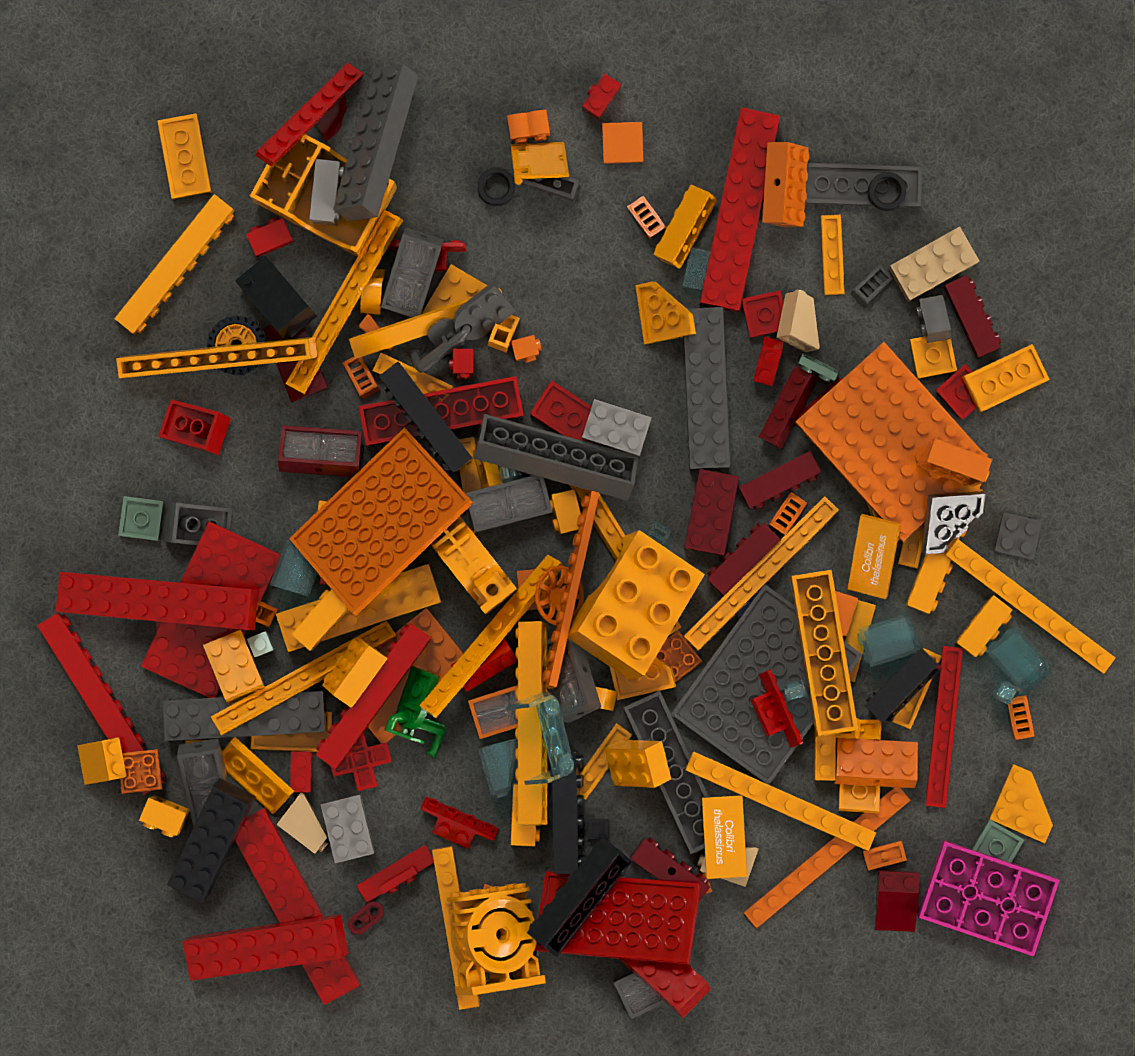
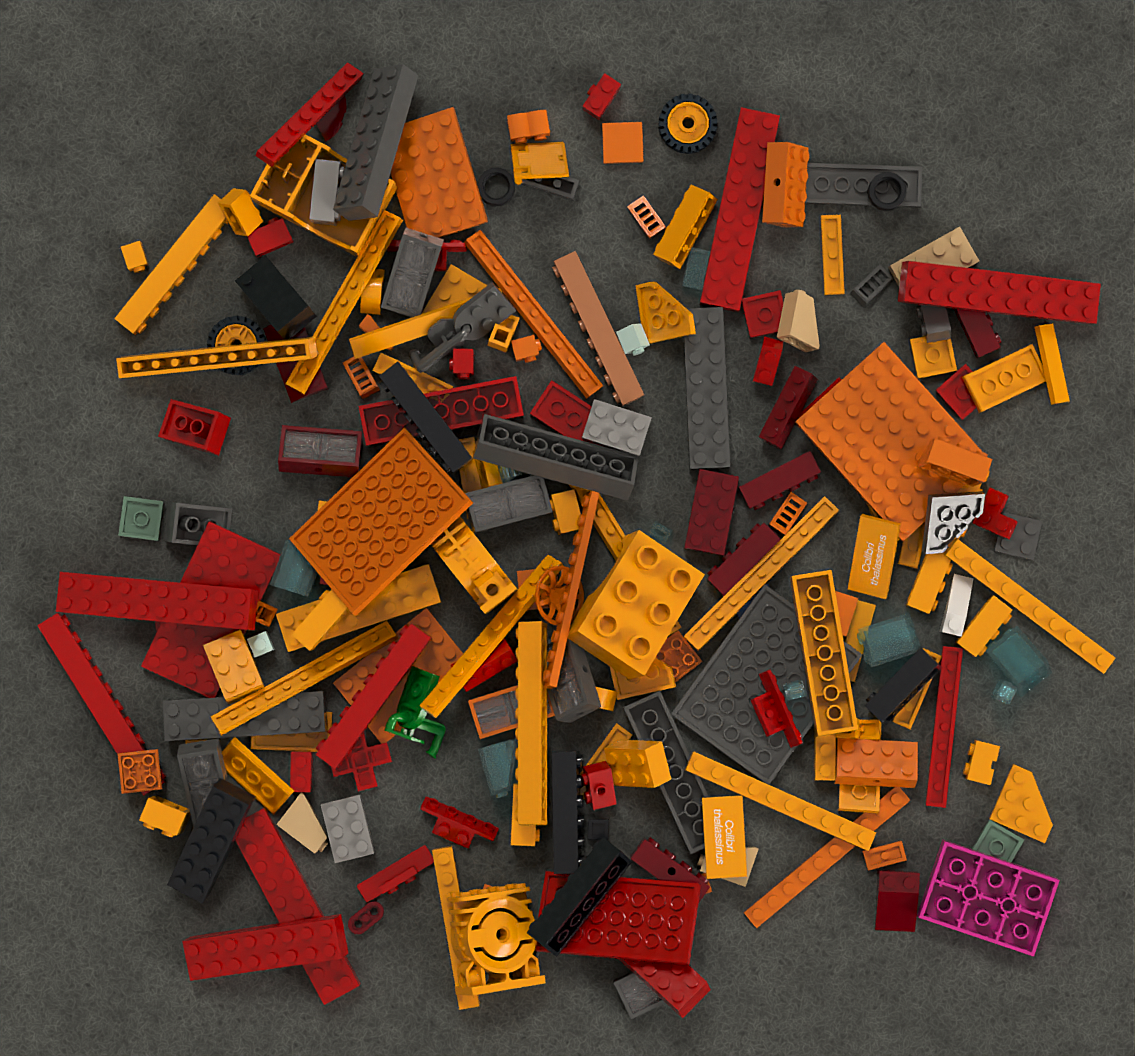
light orange brick [77,737,126,785] -> none
light orange plate [157,113,212,200] -> none
light orange brick [322,636,387,708] -> none
clear light blue windscreen [506,692,574,785] -> none
sand green plate [798,353,838,382] -> none
orange slope [1006,695,1034,740] -> none
none -> light orange brick [121,241,149,273]
none -> light orange brick [218,188,263,236]
none -> orange plate [391,107,488,238]
none -> orange plate [464,230,603,399]
none -> nougat brick [552,251,644,406]
none -> red brick [581,761,616,810]
none -> light aqua brick [616,323,650,356]
none -> wheel [658,94,717,154]
none -> red brick [898,261,1101,324]
none -> white slope [940,574,973,637]
none -> light orange brick [963,740,1000,785]
none -> red plate [973,487,1018,540]
none -> light orange tile [1035,323,1070,405]

